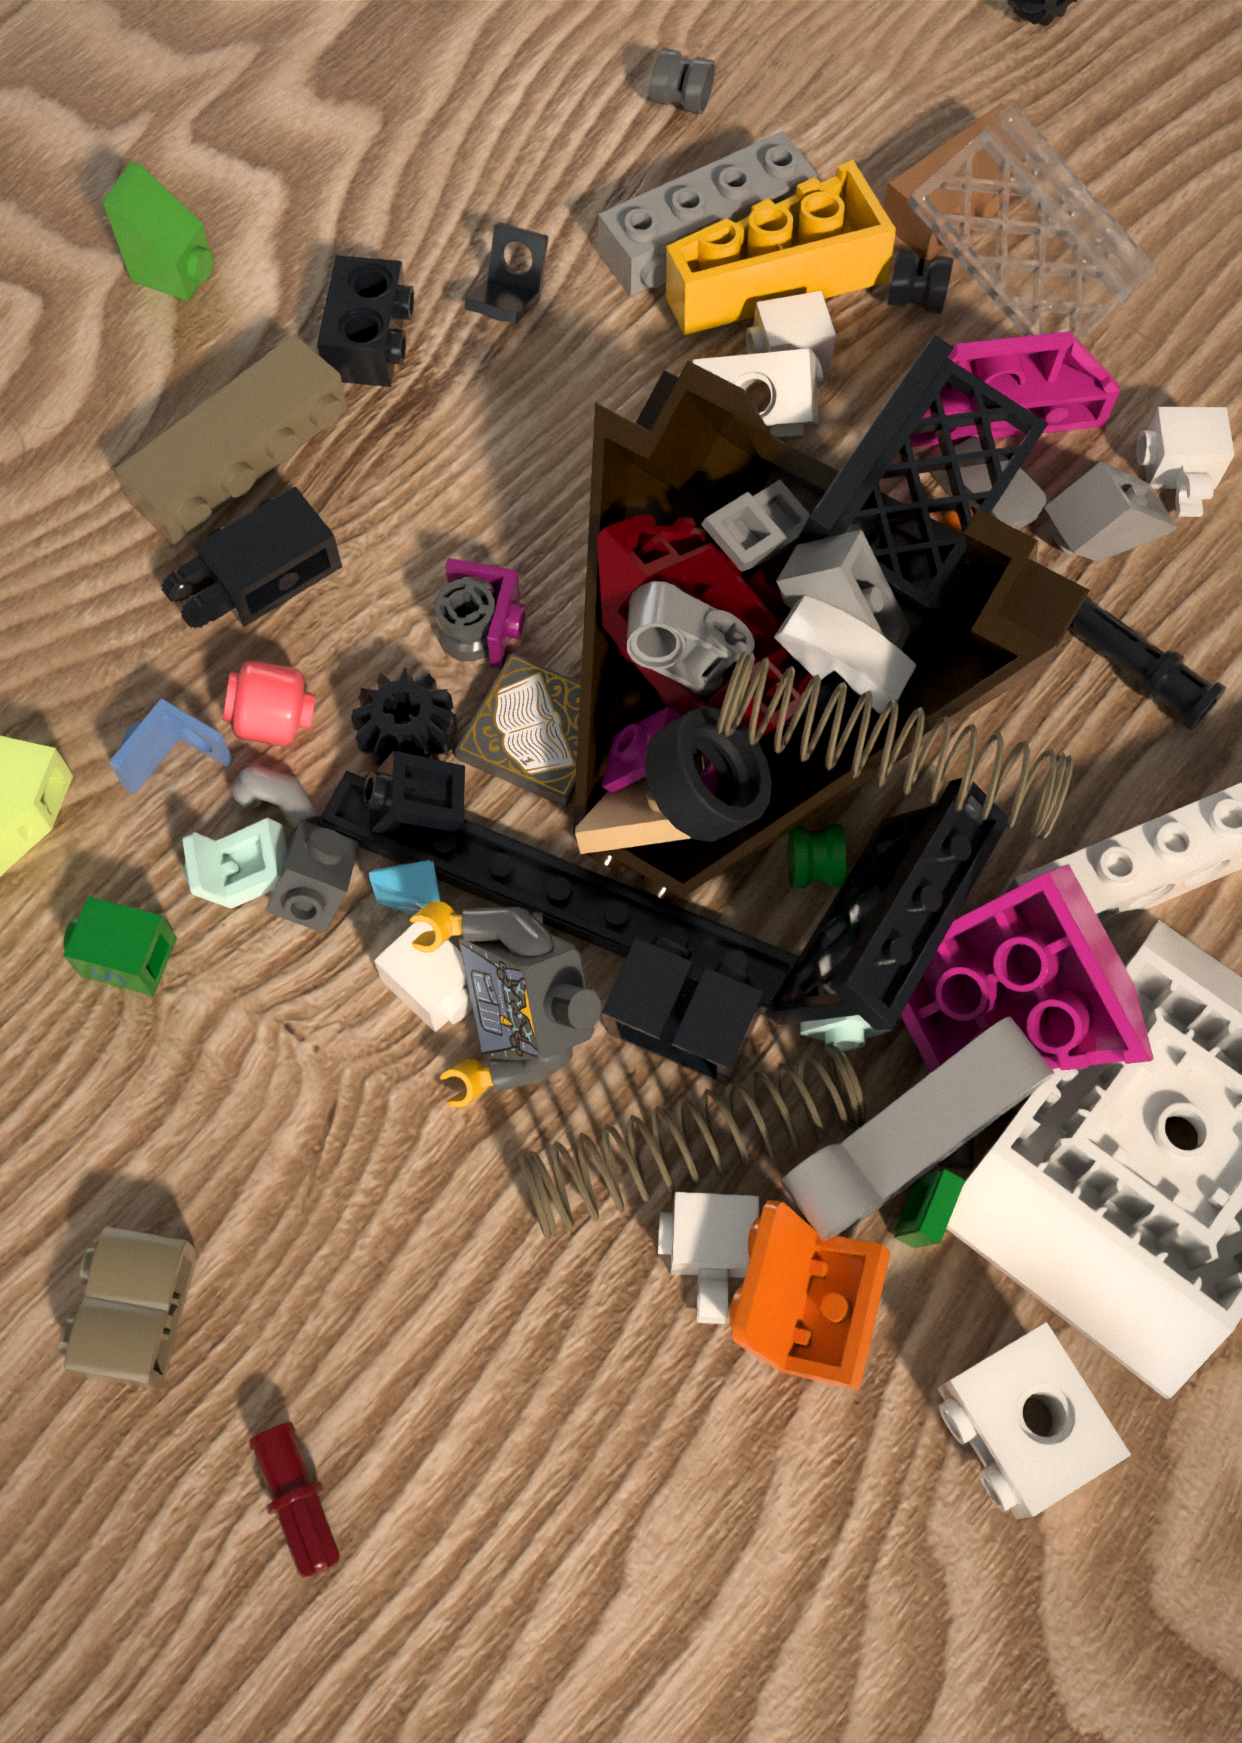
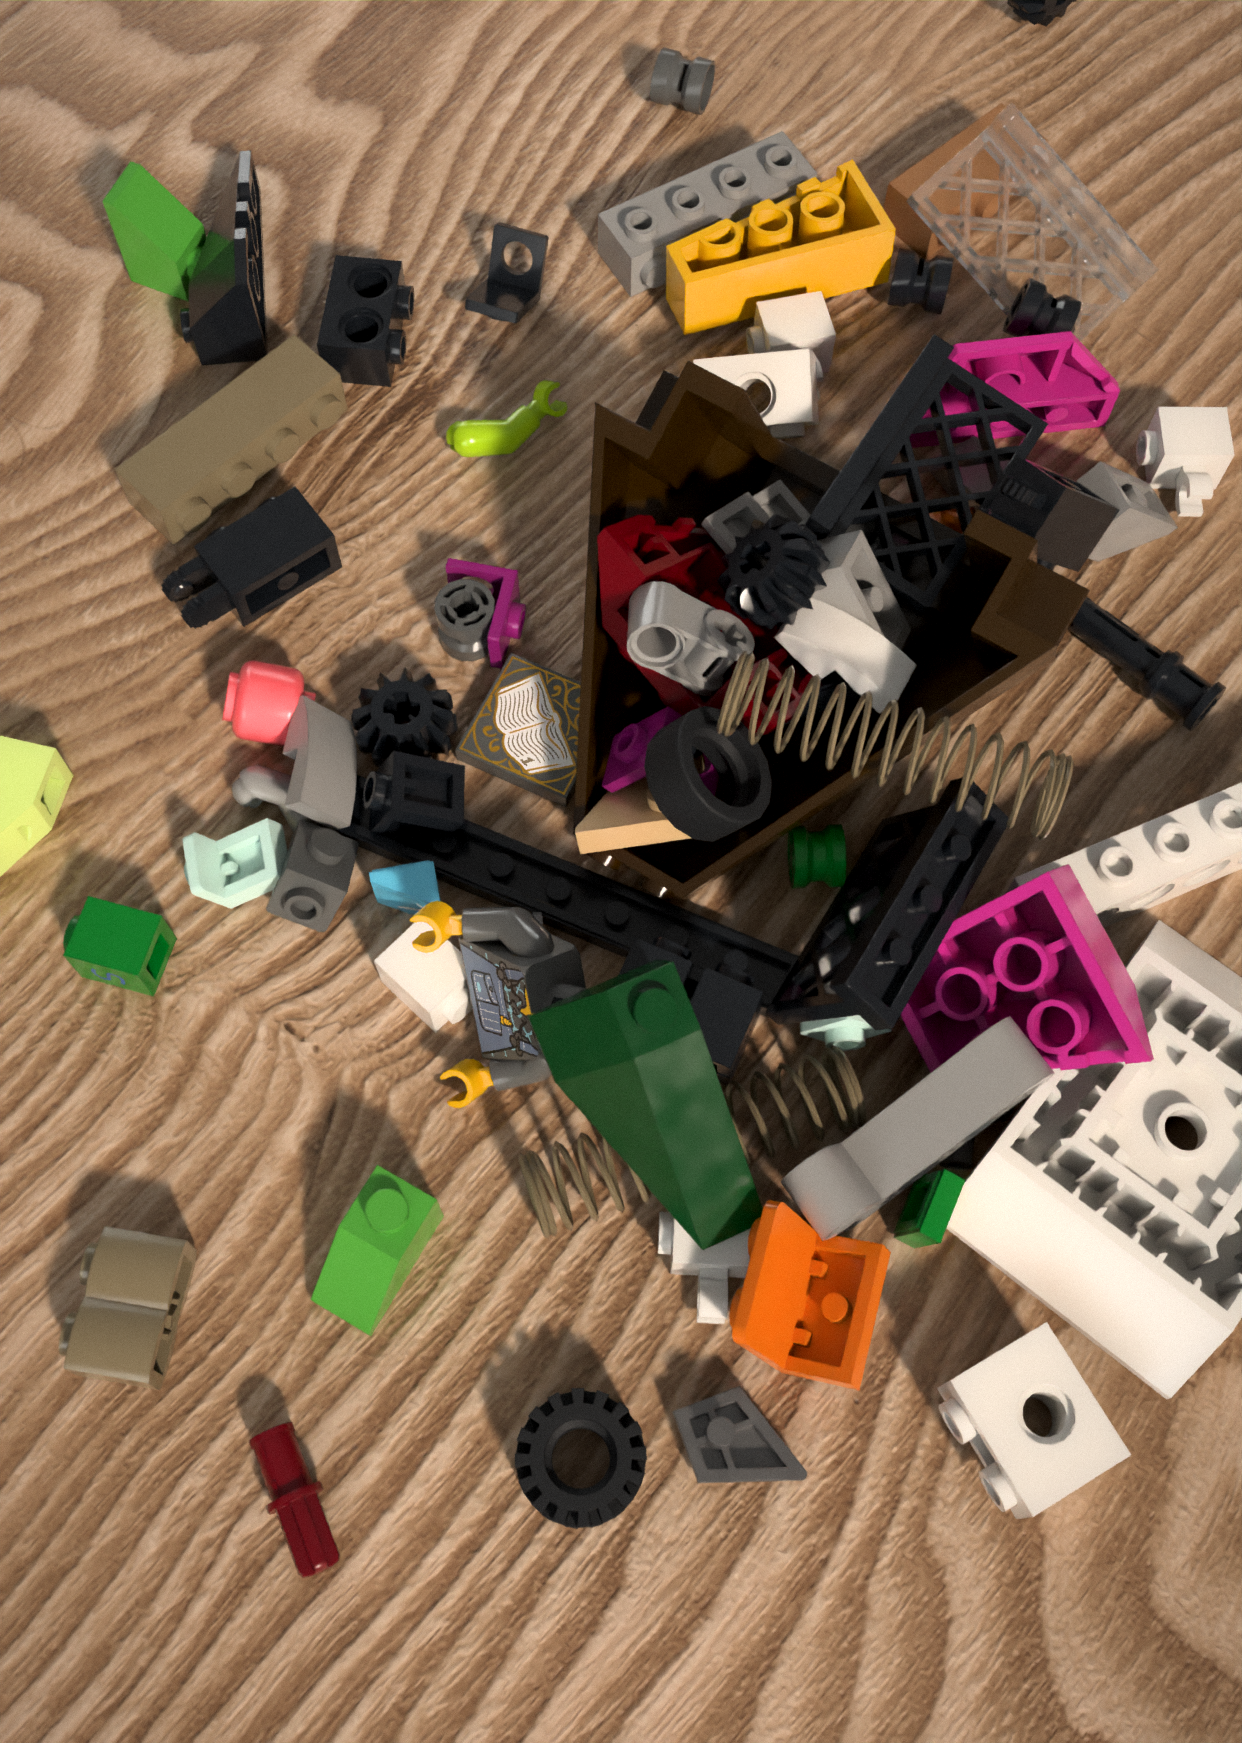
medium blue bracket [109,698,233,794] -> none
none -> black wedge [180,150,268,366]
none -> light grey slope [282,695,357,830]
none -> bright green slope [310,1165,444,1337]
none -> lime arm [446,380,568,458]
none -> black tyre [515,1388,647,1529]
none -> dark green wedge [526,959,763,1250]
none -> flat silver piece [673,1386,807,1483]
none -> black gear [717,514,831,630]
none -> black hinge [979,457,1120,572]
none -> black wheel [1003,277,1082,337]

